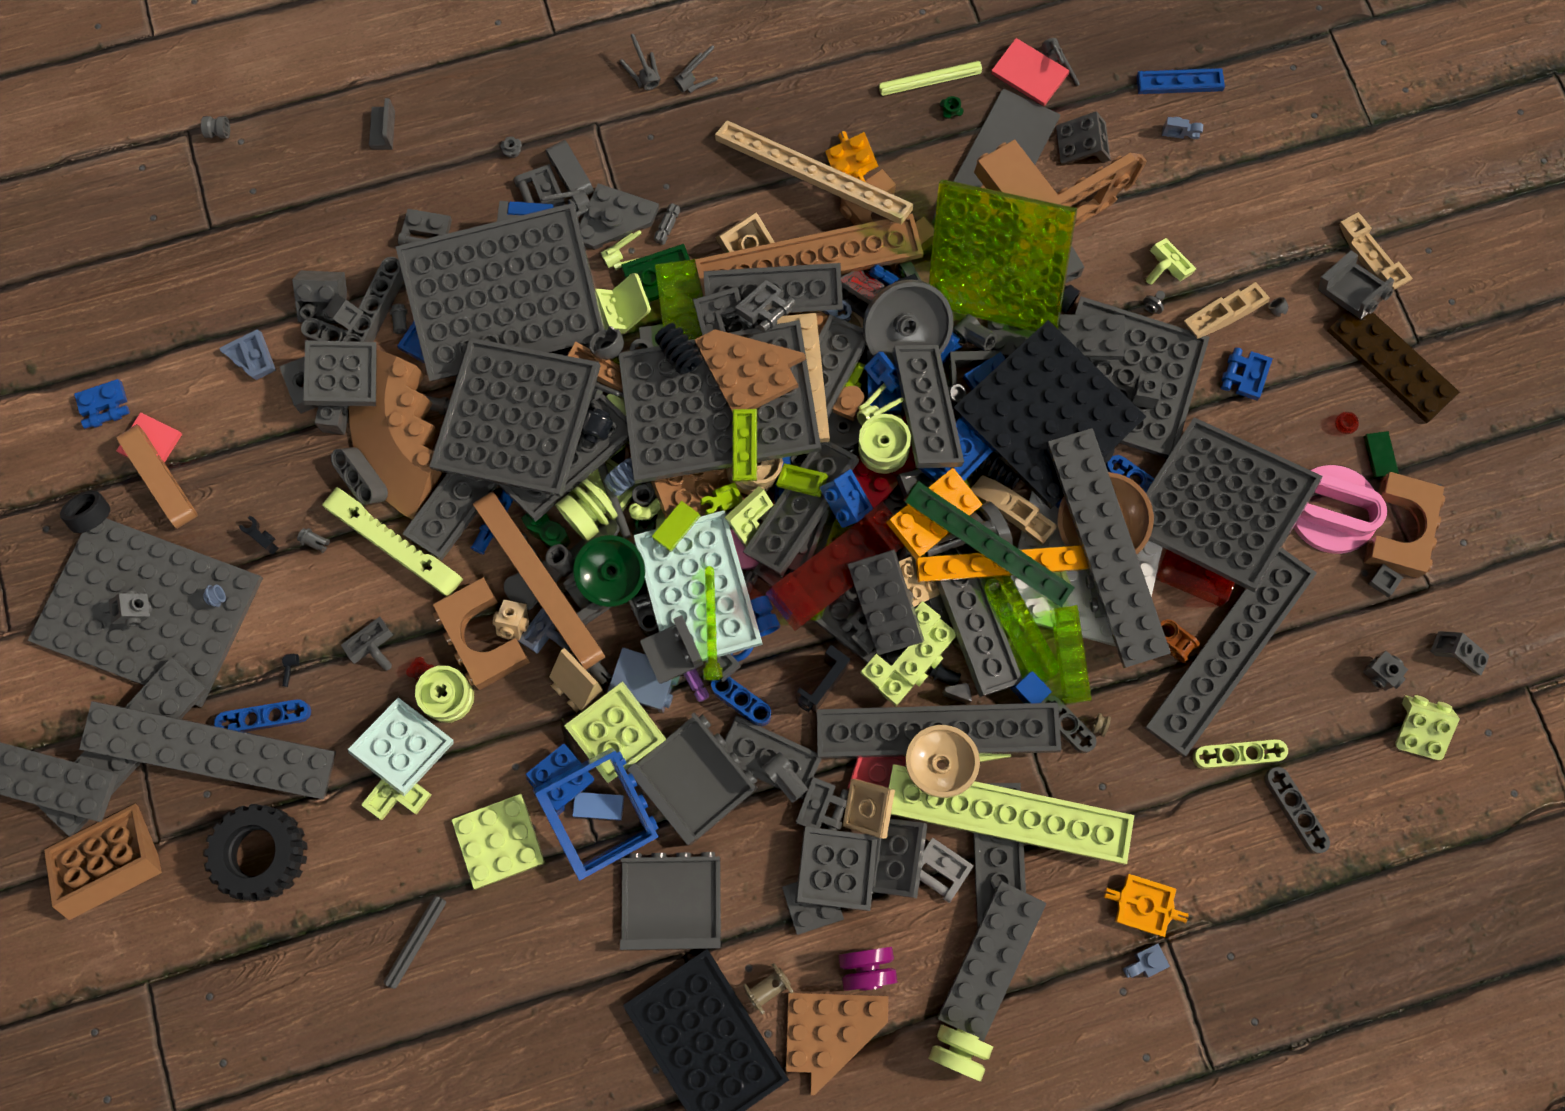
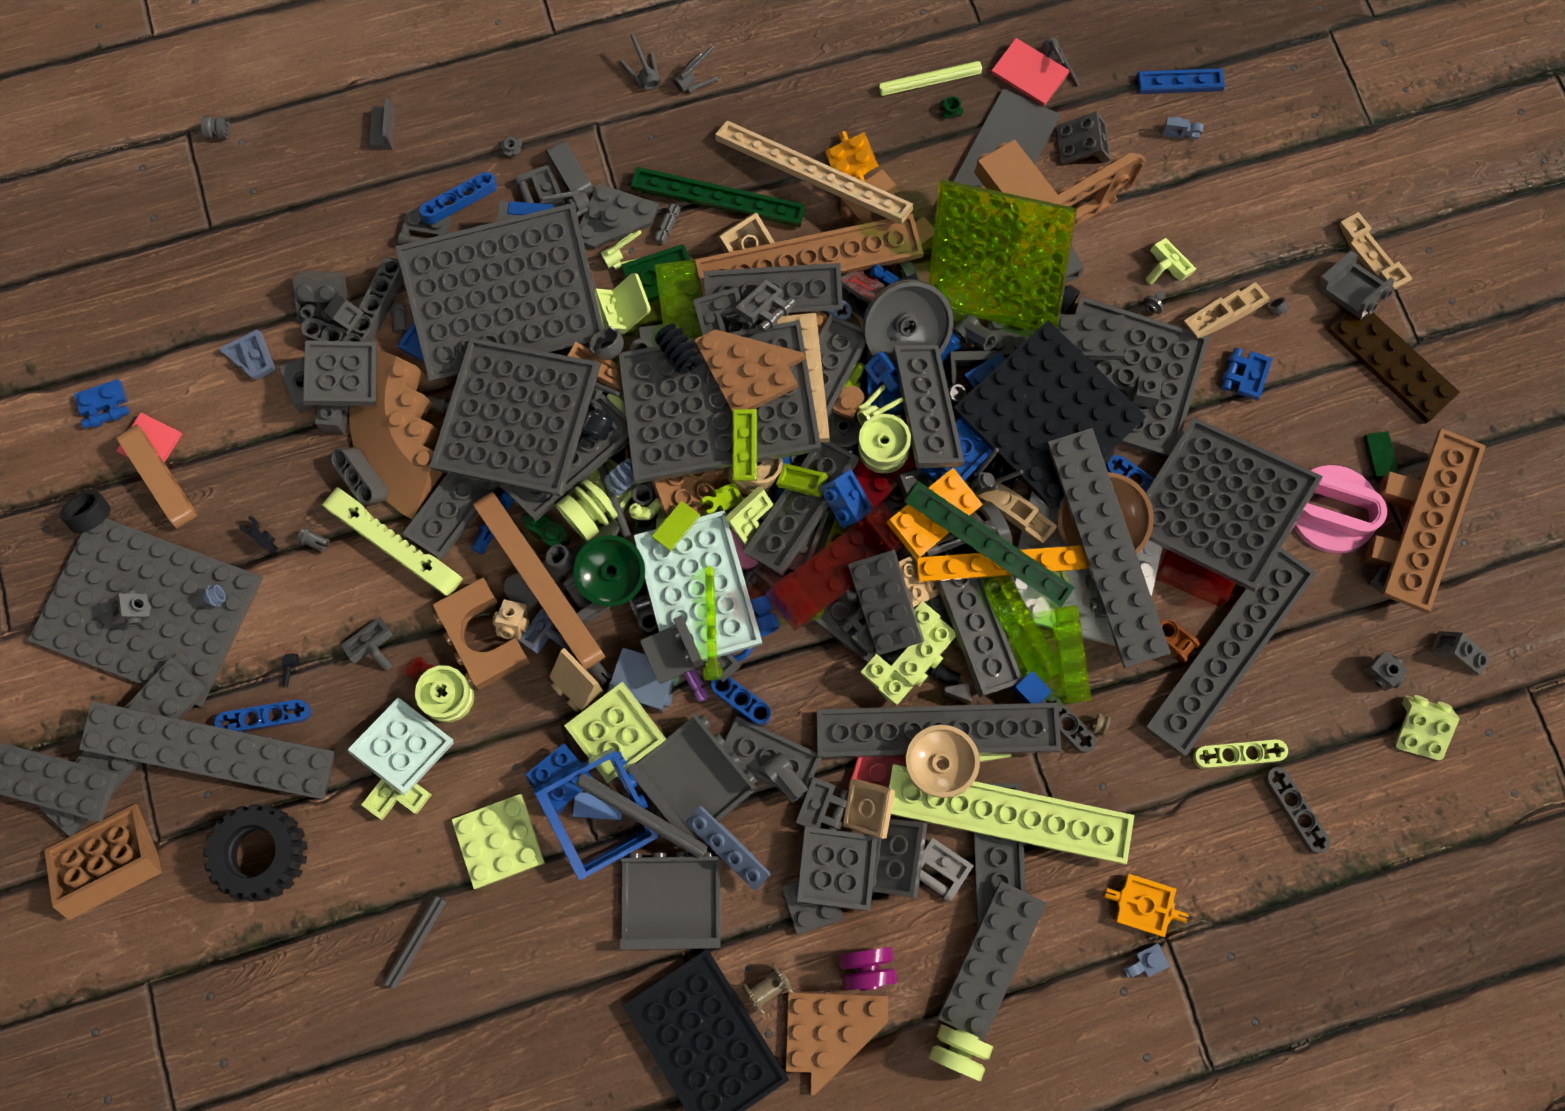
black panel [796,645,850,713] -> none
clear red plate [1335,412,1359,434] -> none
none -> blue beam [419,172,497,224]
none -> dark grey axle [576,773,707,858]
none -> dark green plate [631,167,806,228]
none -> sand blue bracket [686,806,771,891]
none -> dark grey plant [971,448,1023,495]
none -> medium nougat plate [1381,428,1486,613]

